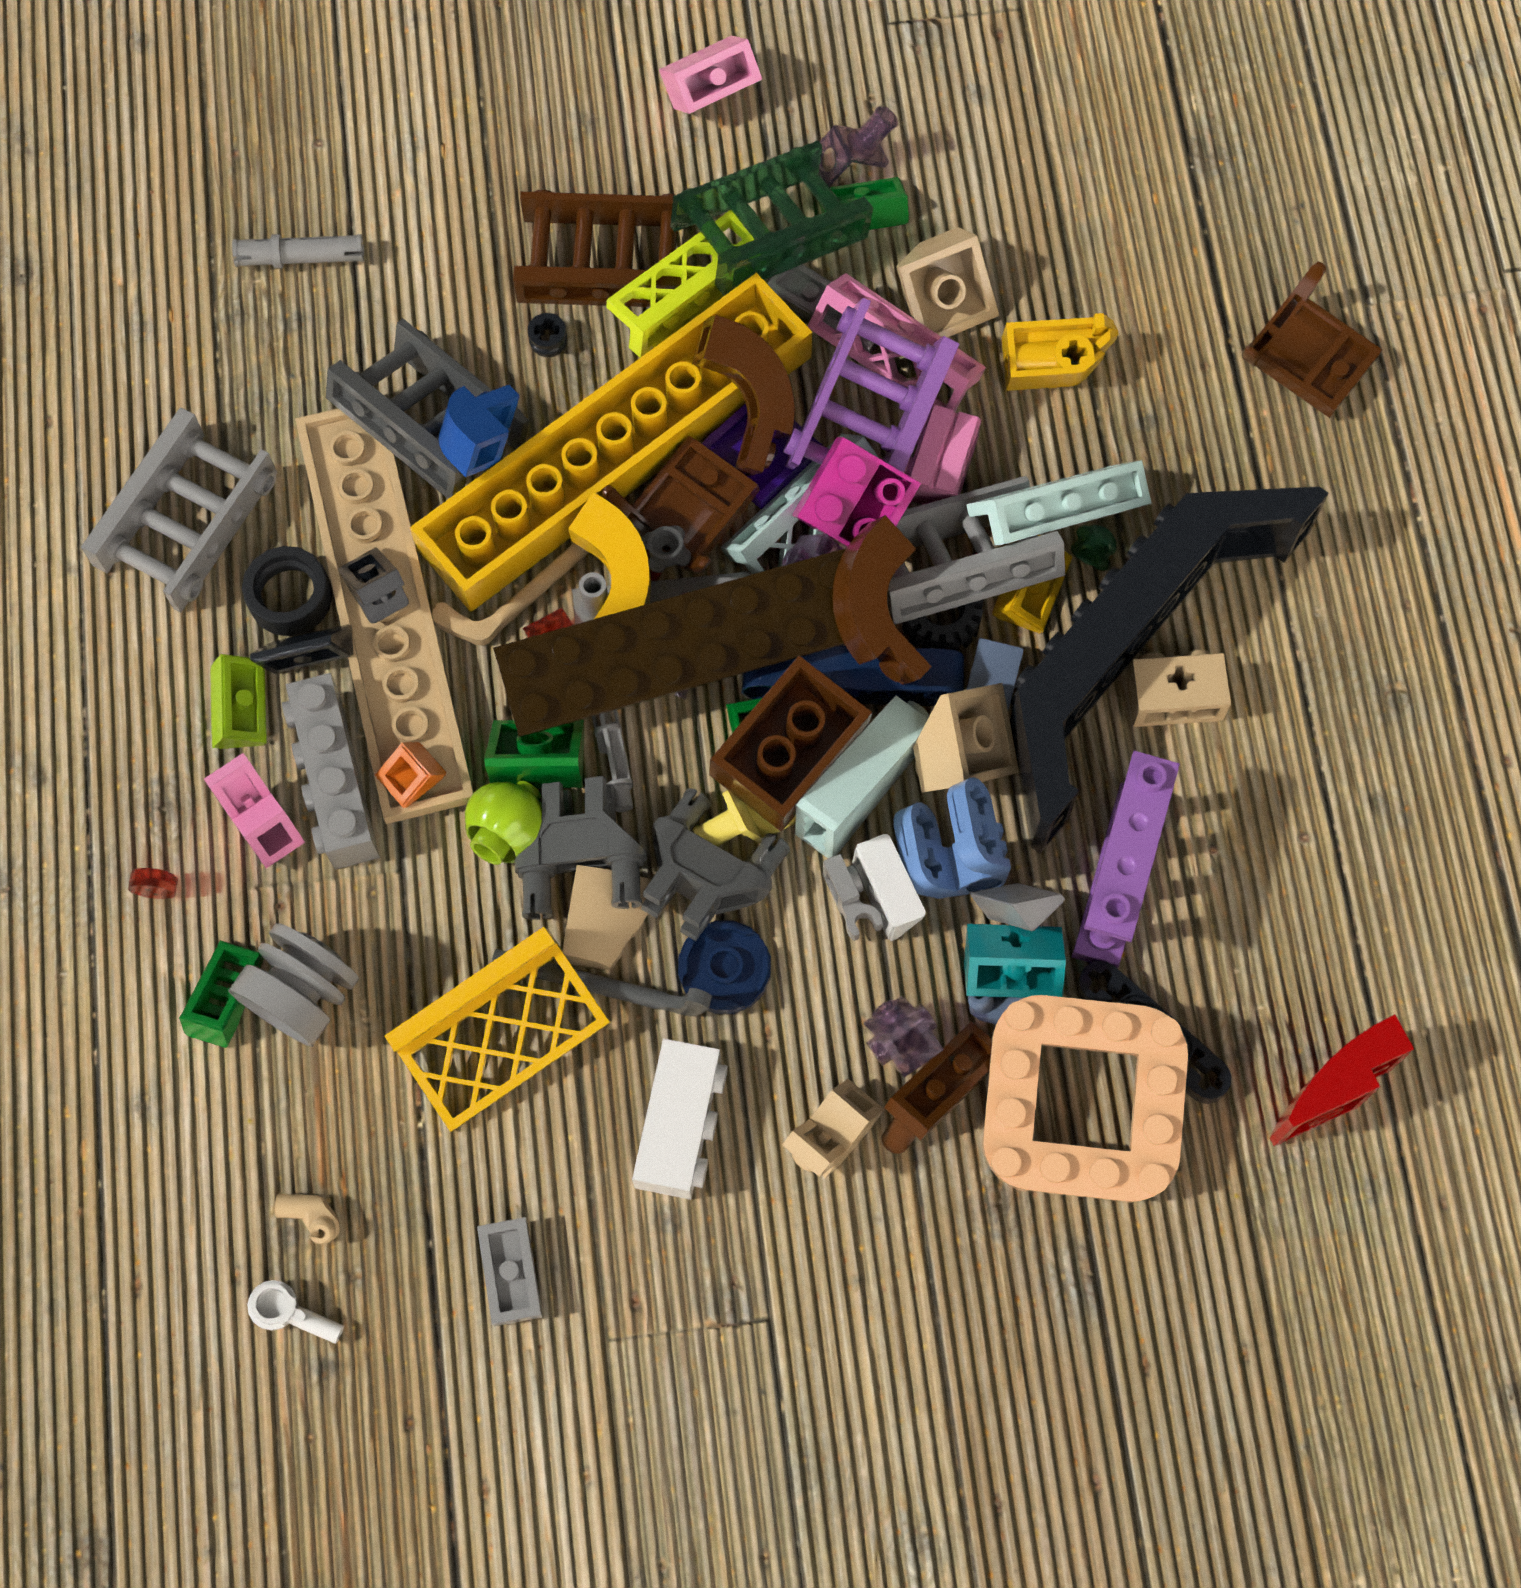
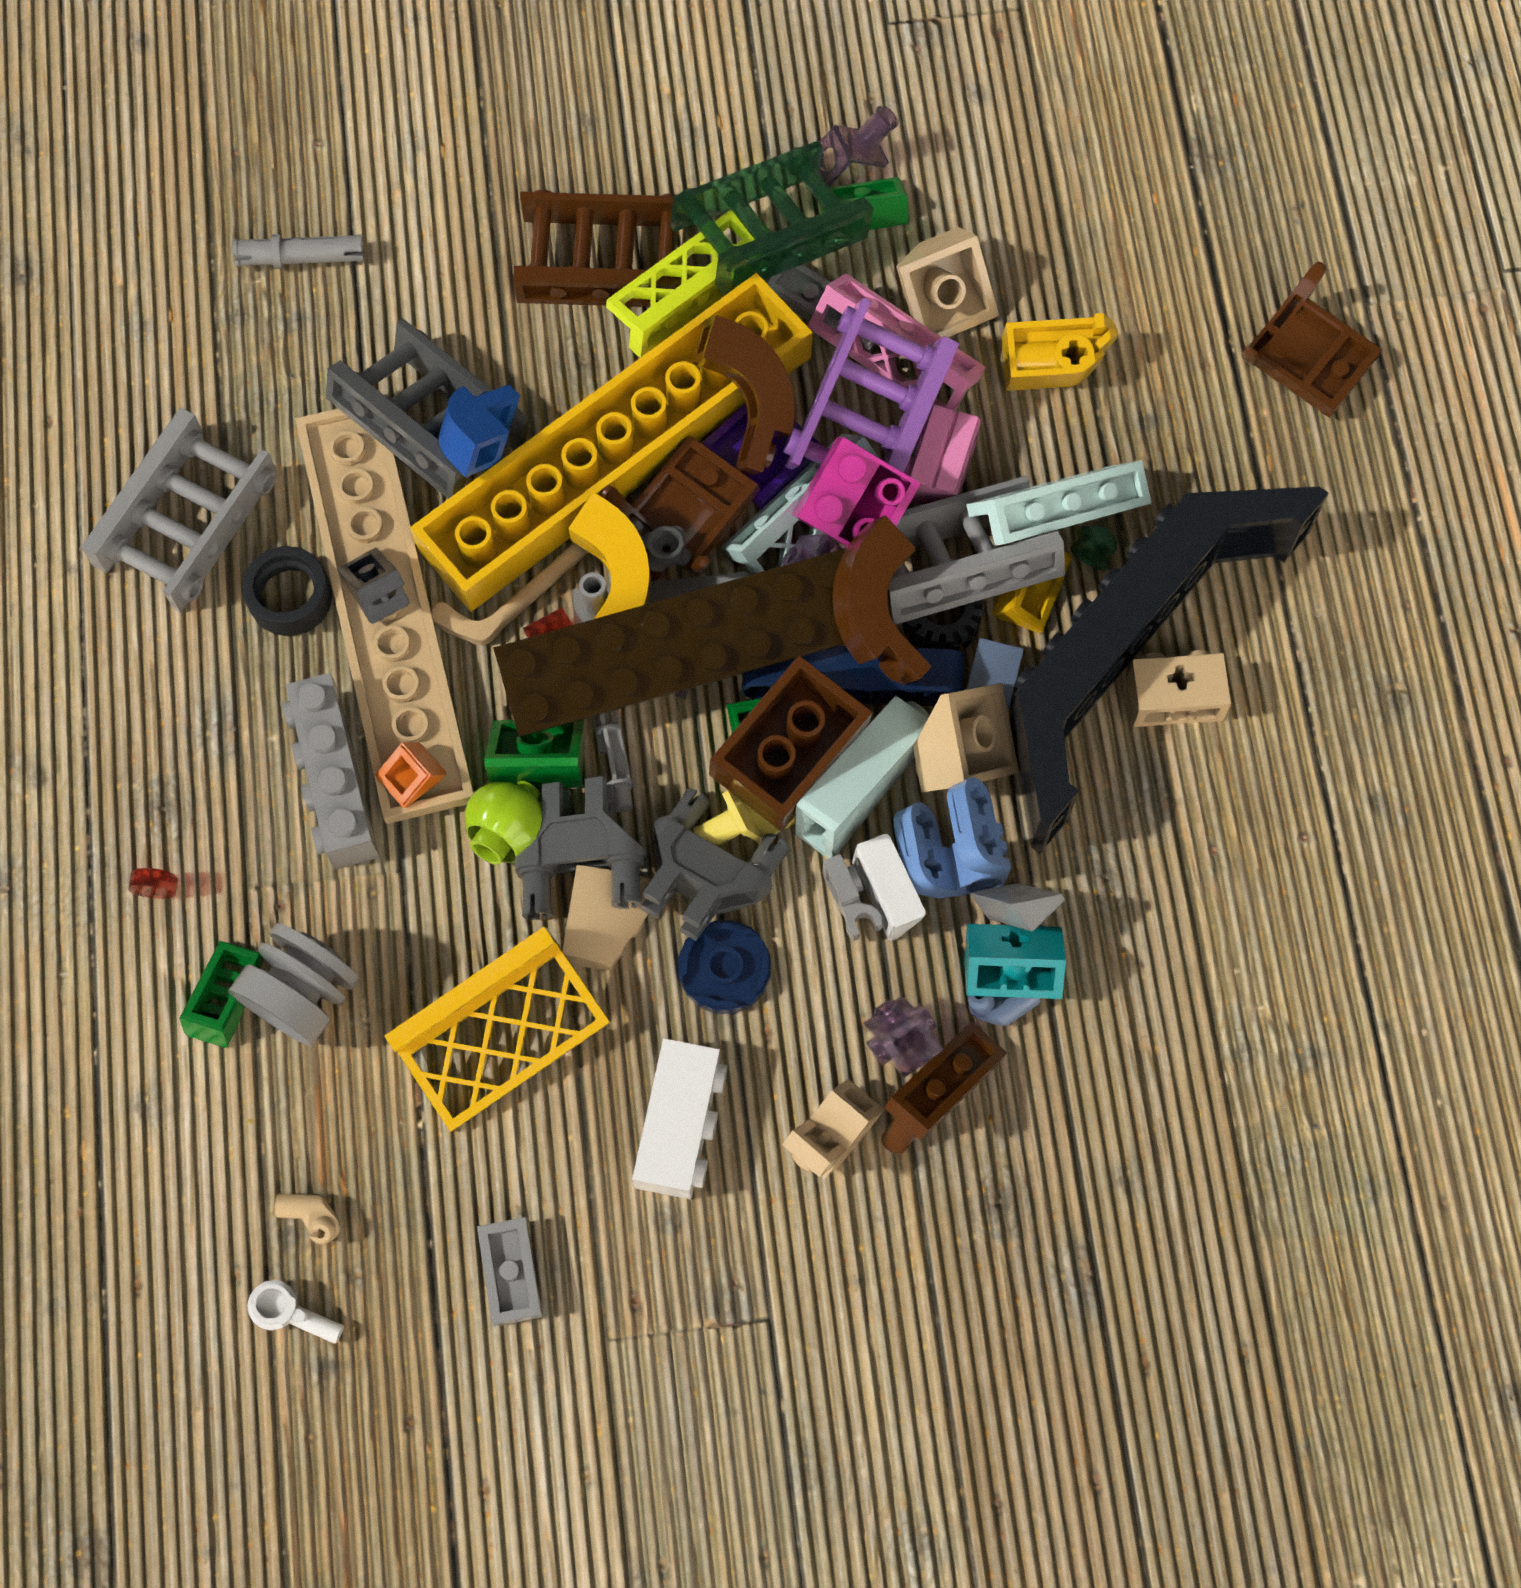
bright pink brick [204,753,305,869] -> none
lime slope [210,654,267,749] -> none
black slope [250,624,353,674] -> none
dark grey piece [492,949,712,1017] -> none
black bush [528,313,568,357] -> none
bright pink brick [659,35,762,114] -> none
light nougat plate [982,995,1188,1203] -> none
medium lavender fence [1072,751,1180,969] -> none
black beam [1077,961,1232,1104] -> none
red slope [1269,1014,1414,1146] -> none

